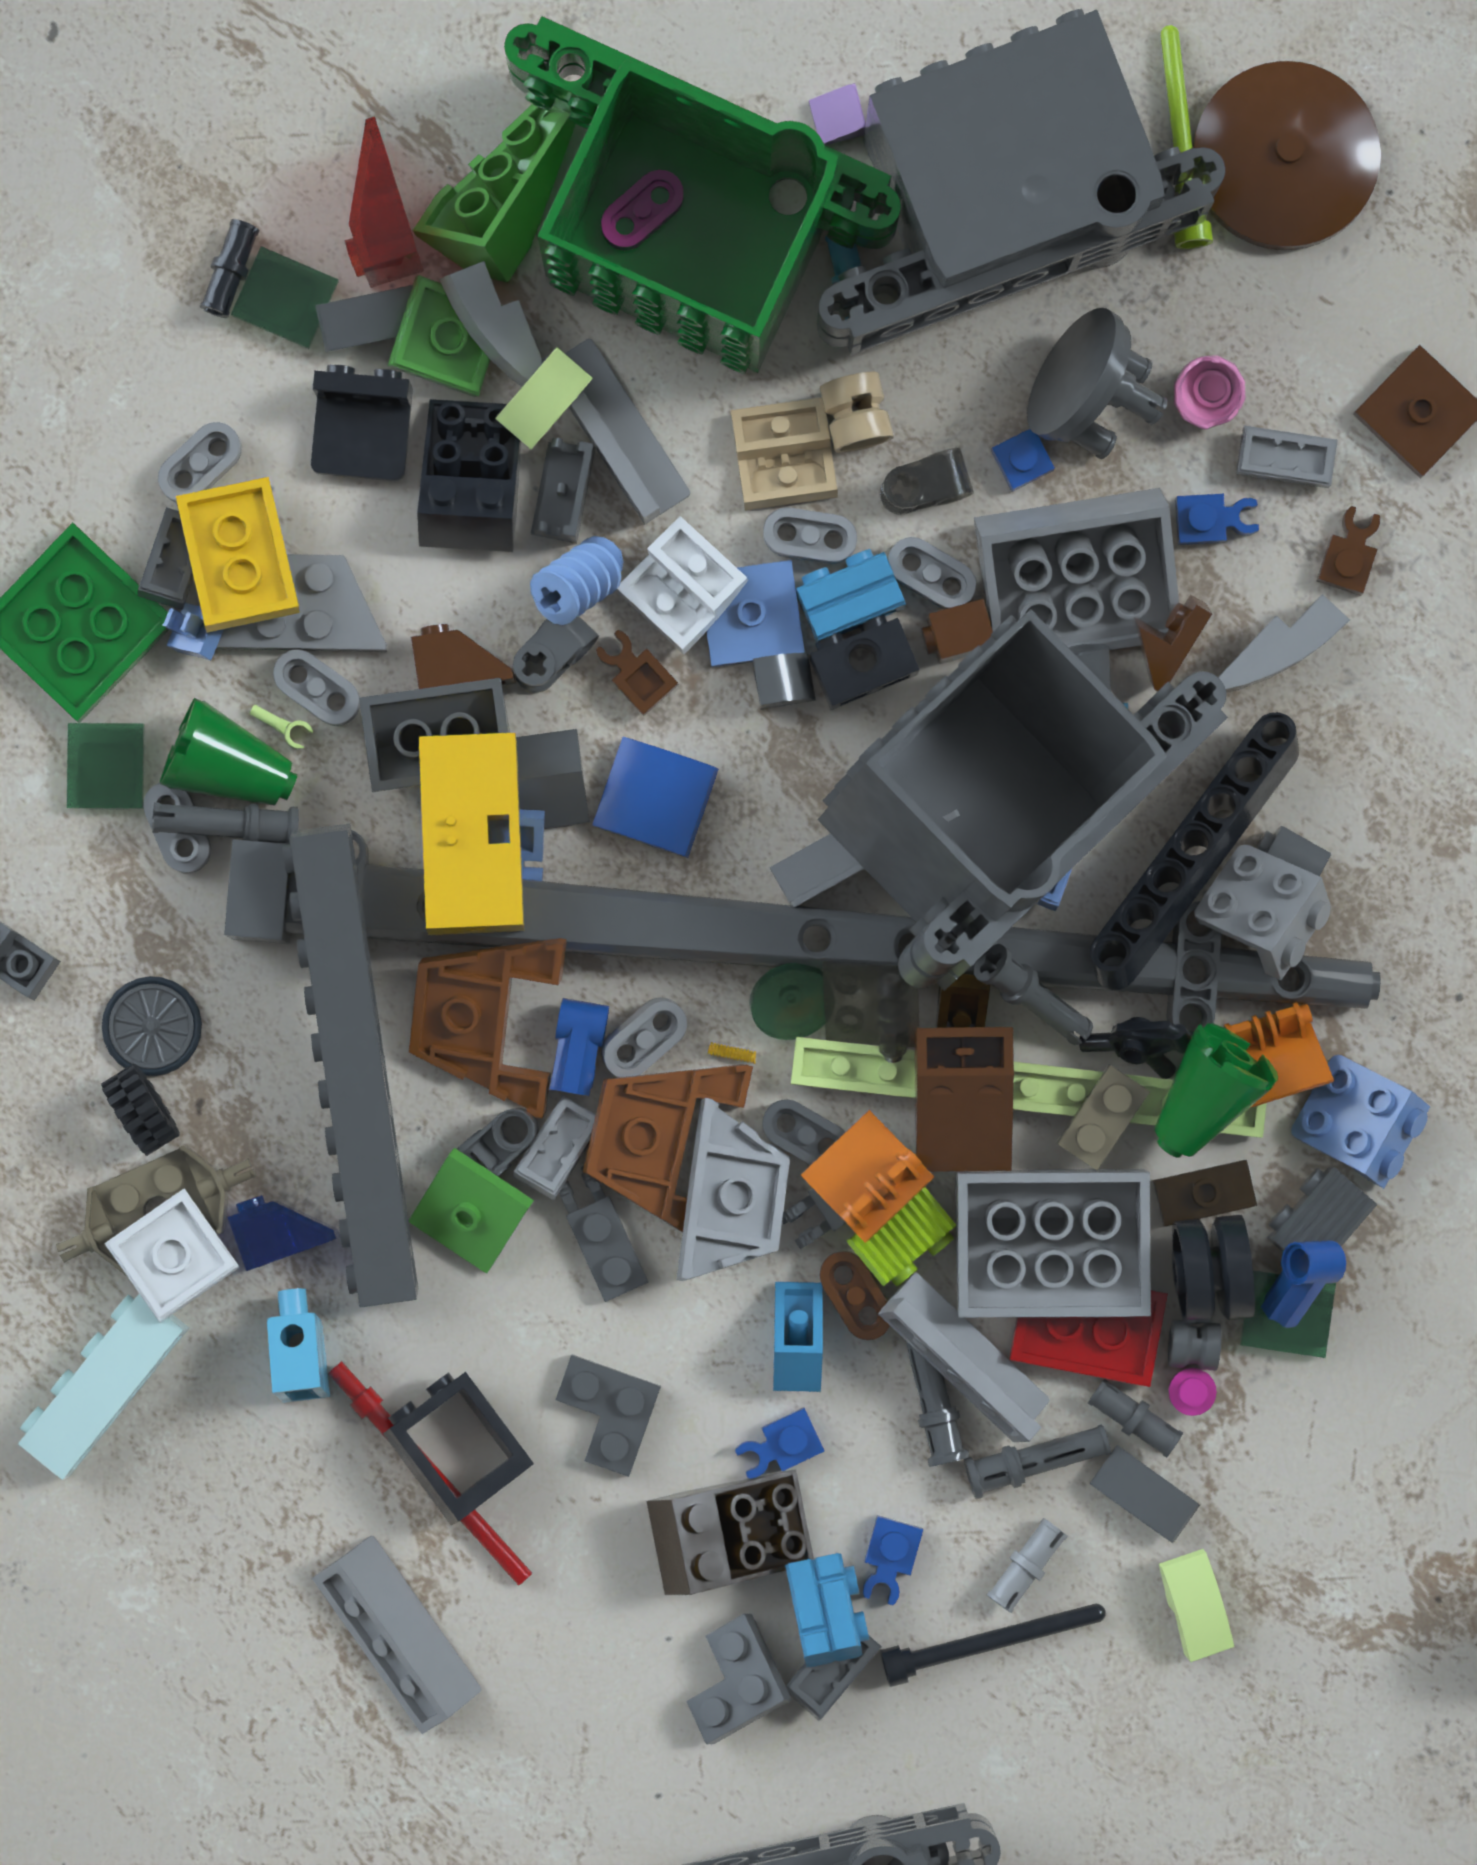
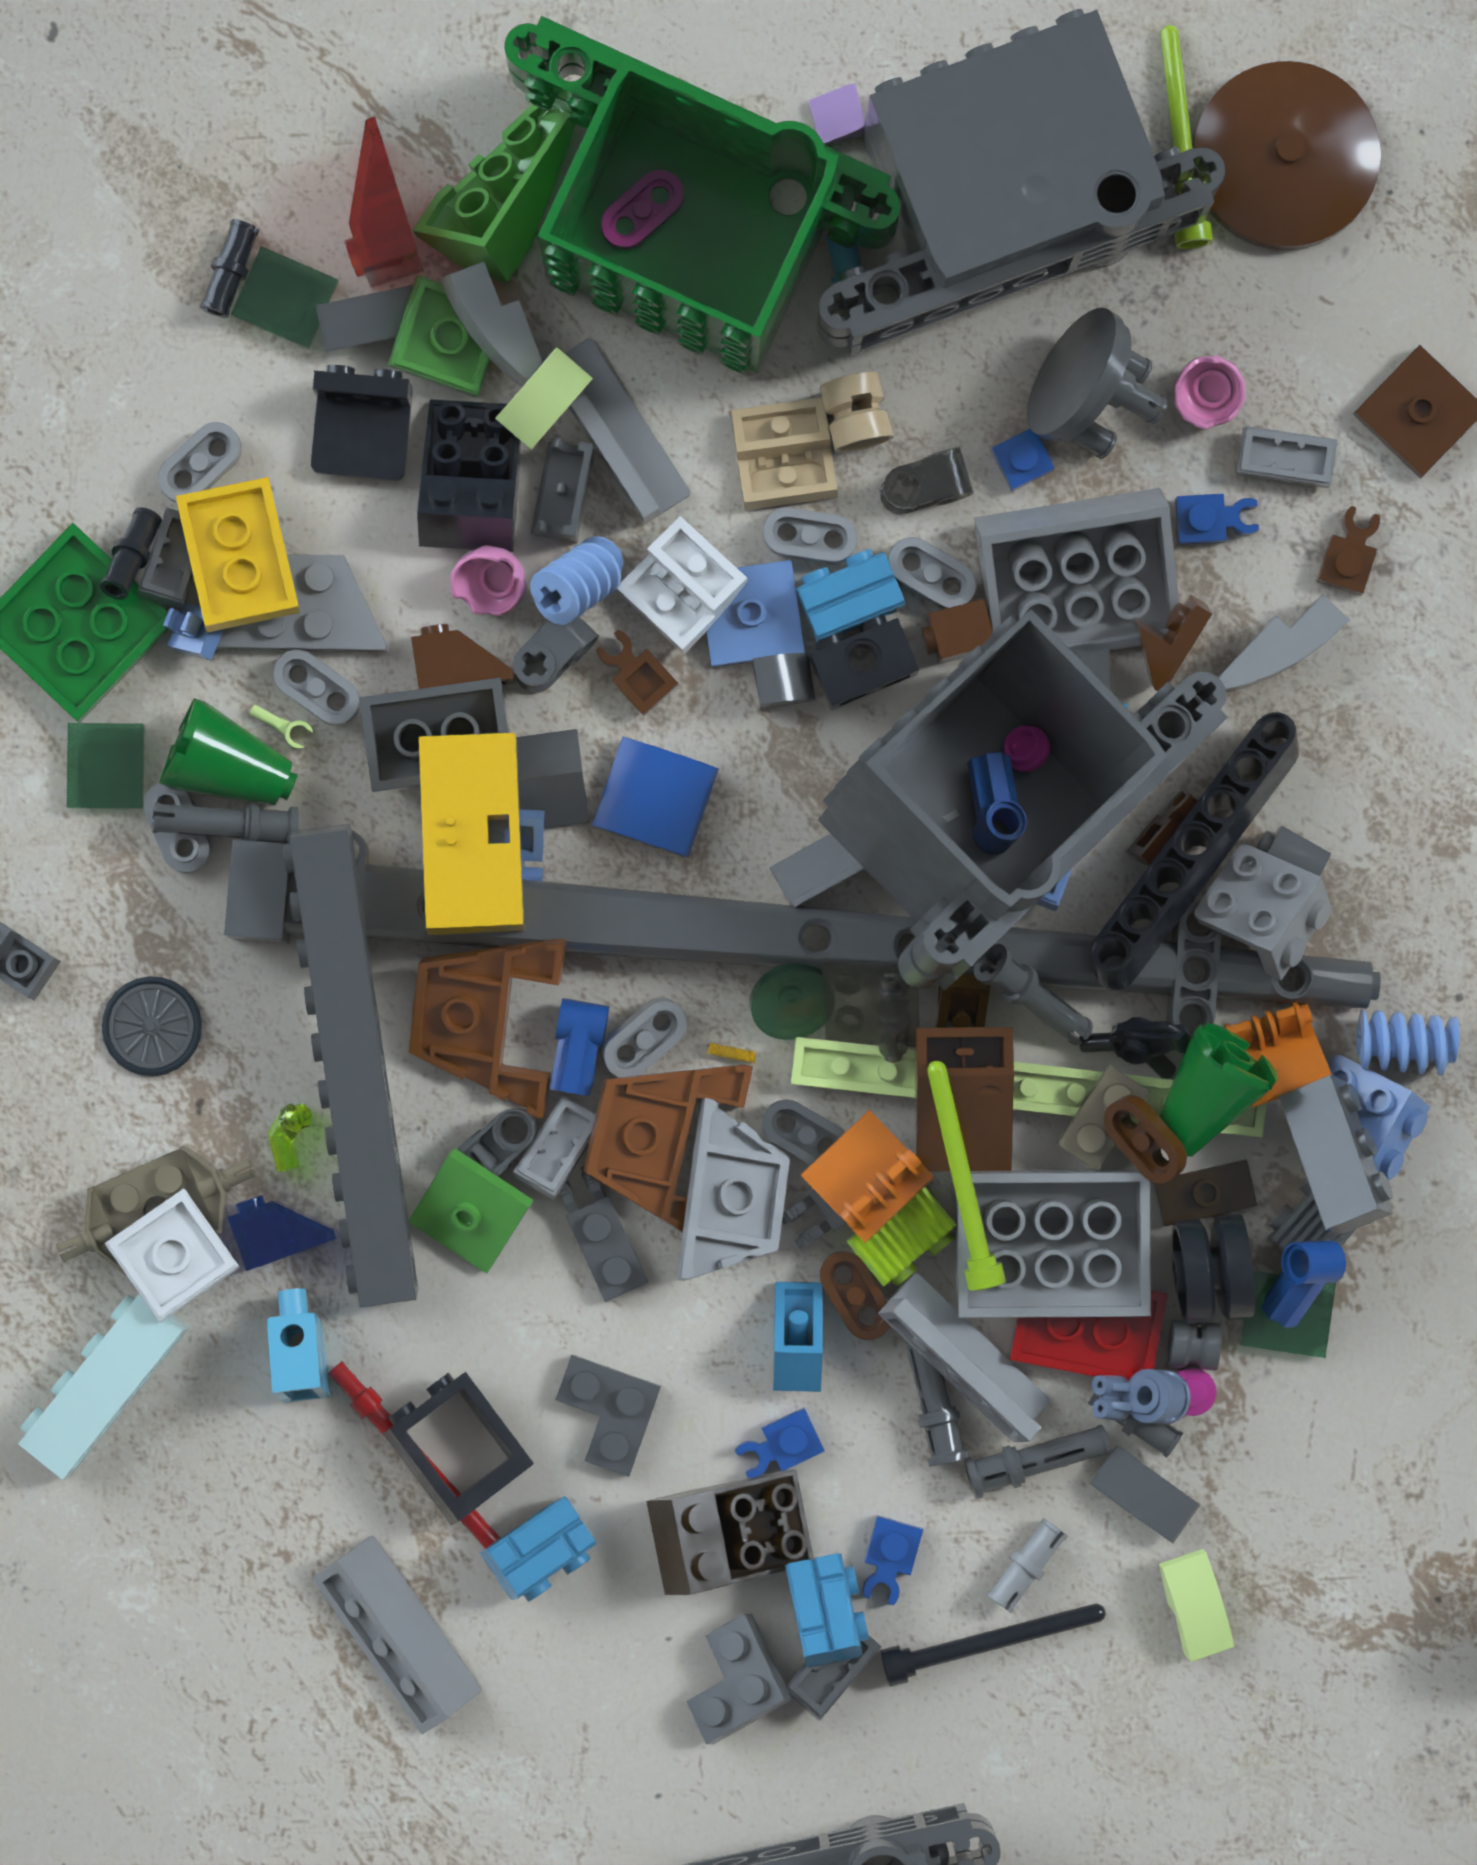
black tyre [101,1063,180,1156] -> none
none -> black pin [100,507,162,600]
none -> clear neon green arm [268,1103,312,1173]
none -> bright pink hair [450,545,527,616]
none -> dark azure brick [480,1496,596,1602]
none -> lime piece [927,1061,1006,1291]
none -> blue piece [967,752,1027,855]
none -> dark pink plate [1004,726,1051,773]
none -> sand blue piece [1092,1369,1191,1424]
none -> reddish brown plate [1104,1095,1187,1183]
none -> reddish brown plate [1127,791,1198,866]
none -> brick [1279,1075,1393,1235]
none -> light blue piece [1357,1009,1460,1076]

